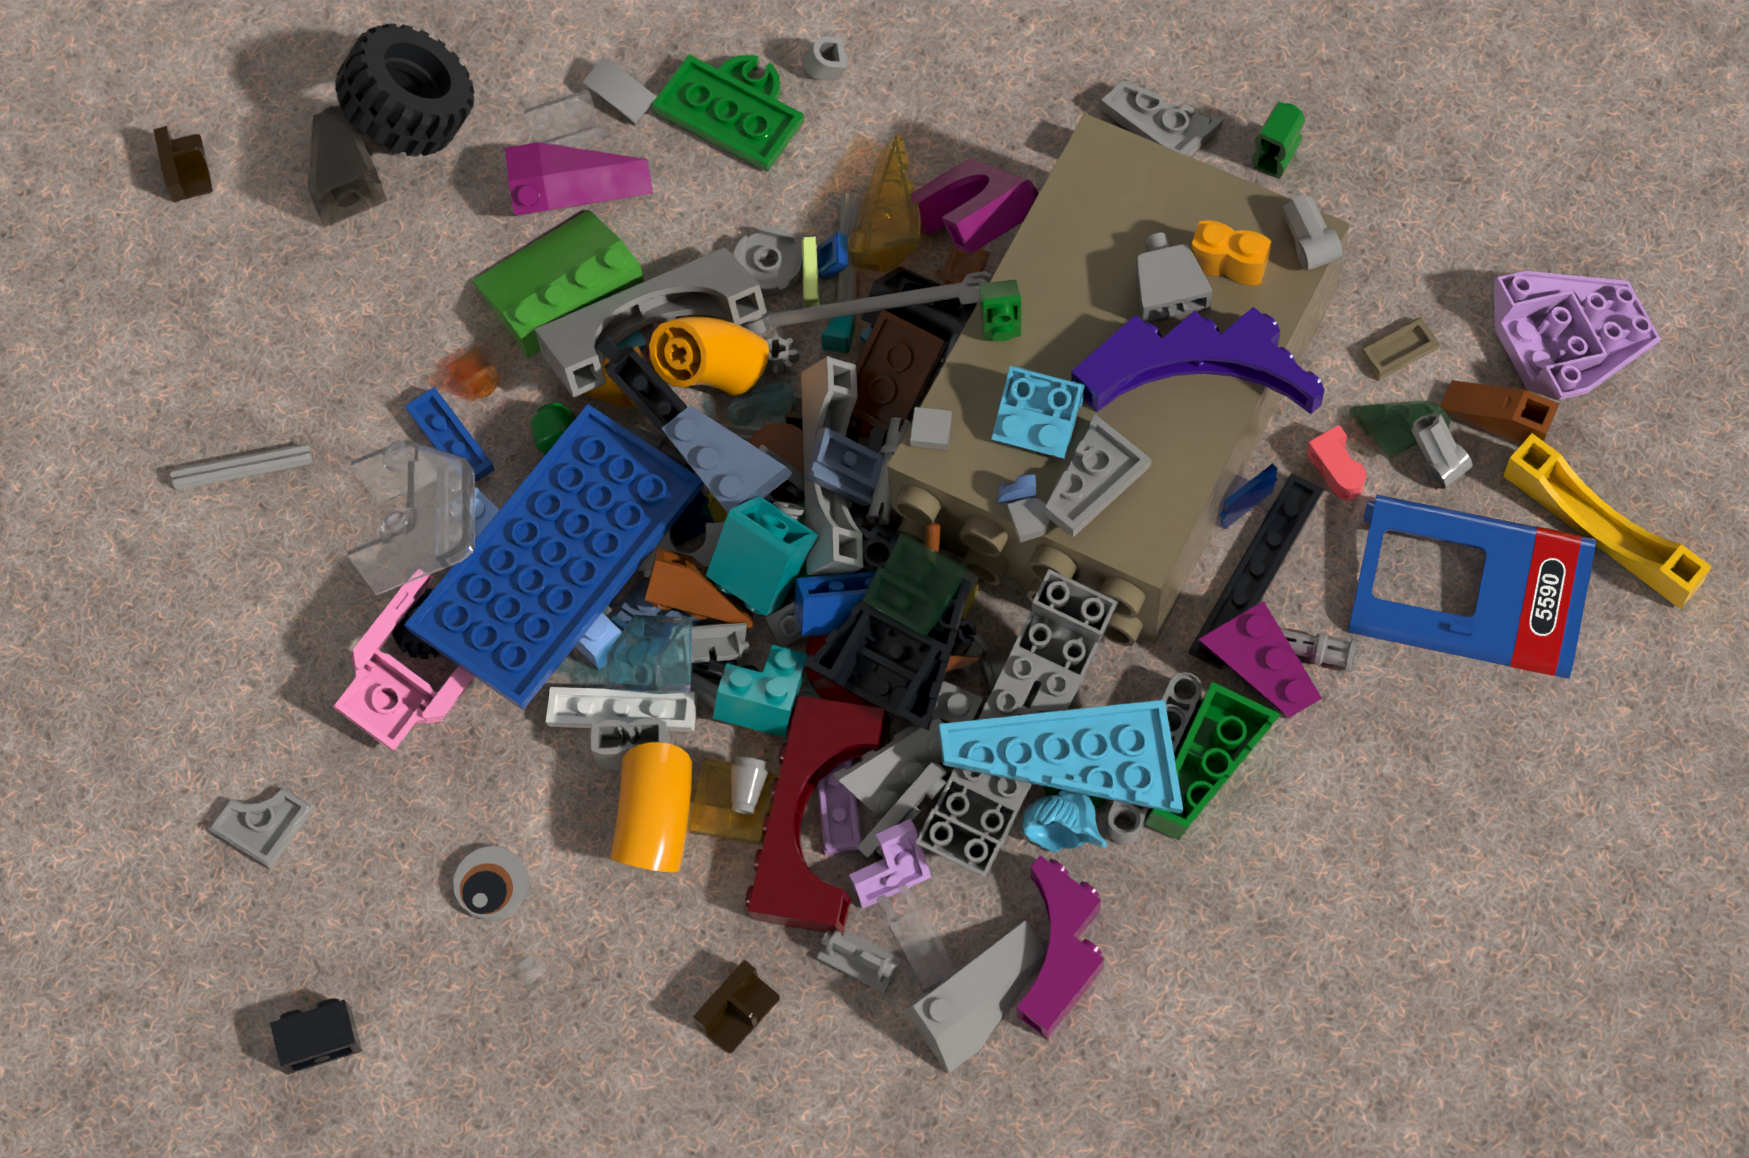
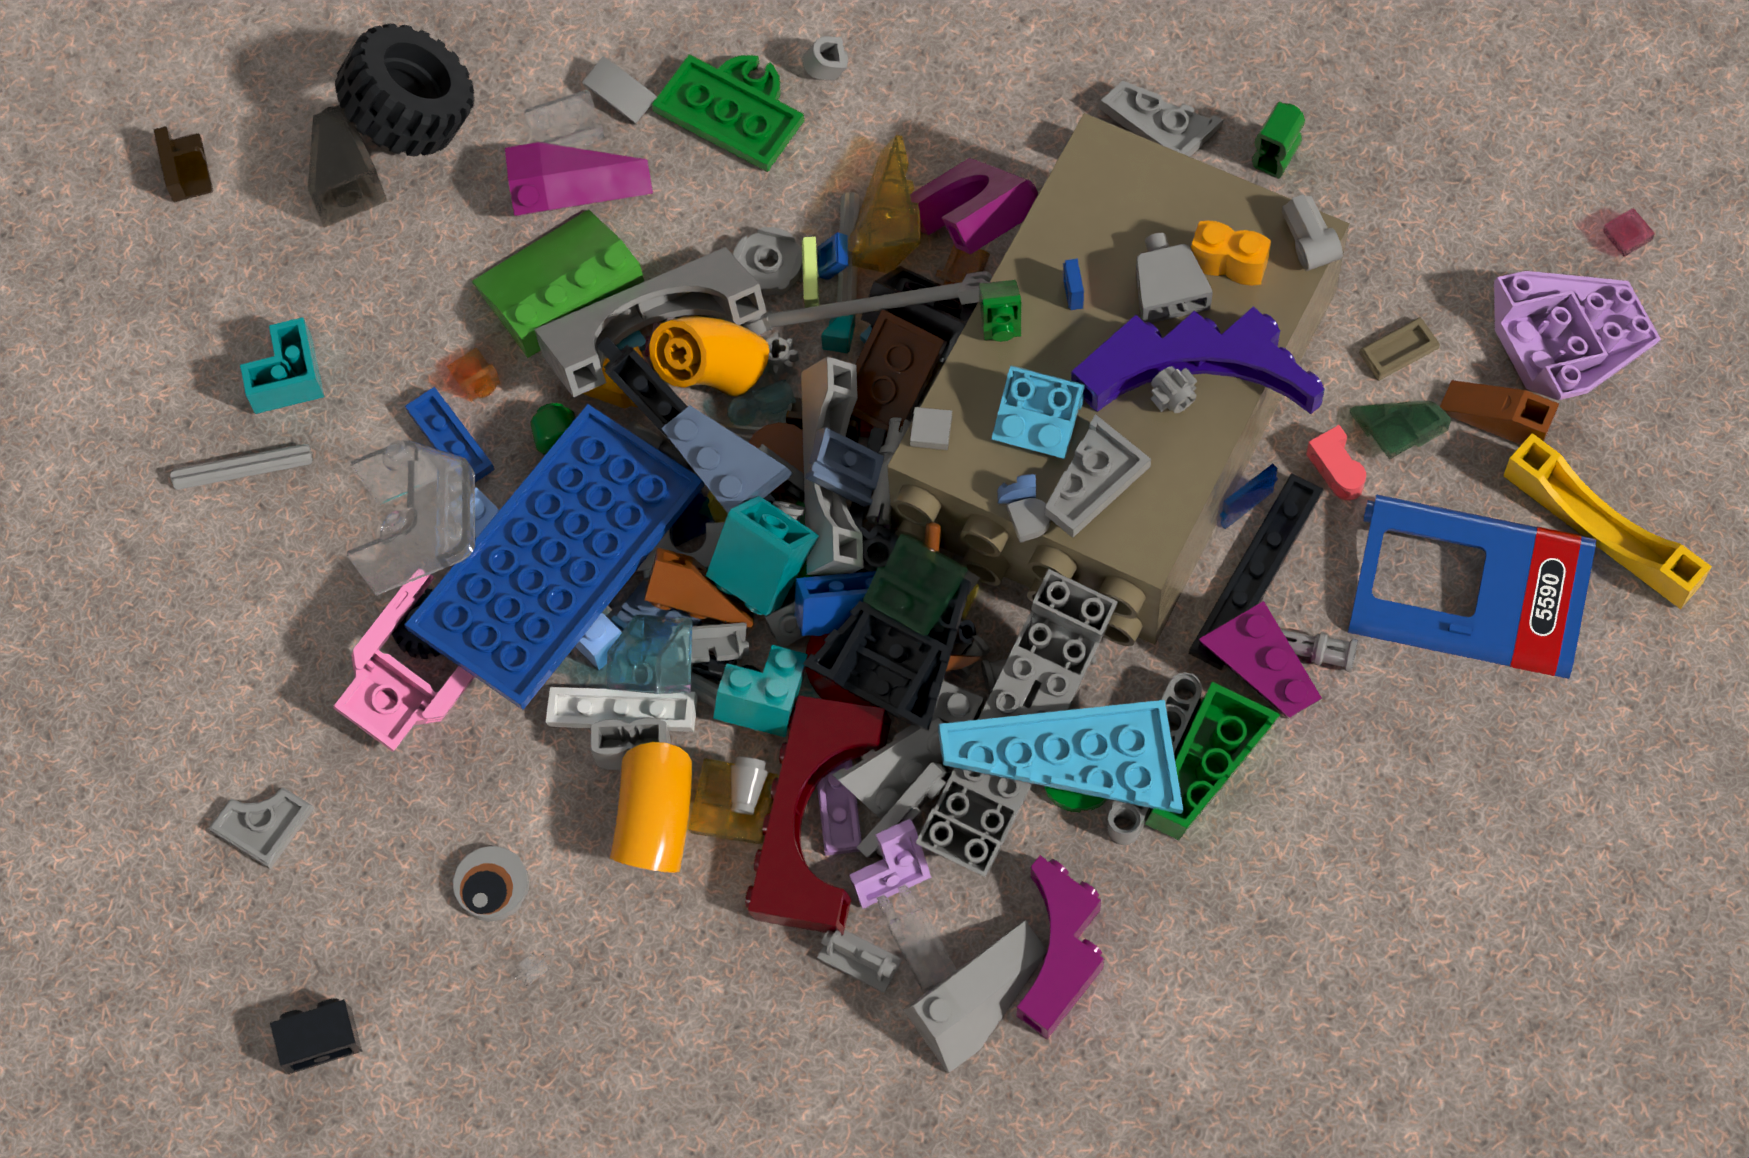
dark brown panel [693,959,780,1054] -> none
medium azure hair [1022,790,1107,853] -> none
light grey piece [1411,412,1473,490] -> none
none -> teal brick [240,317,325,414]
none -> blue tile [1063,258,1084,310]
none -> light grey gear [1150,366,1197,413]
none -> clear pink plate [1603,208,1655,257]

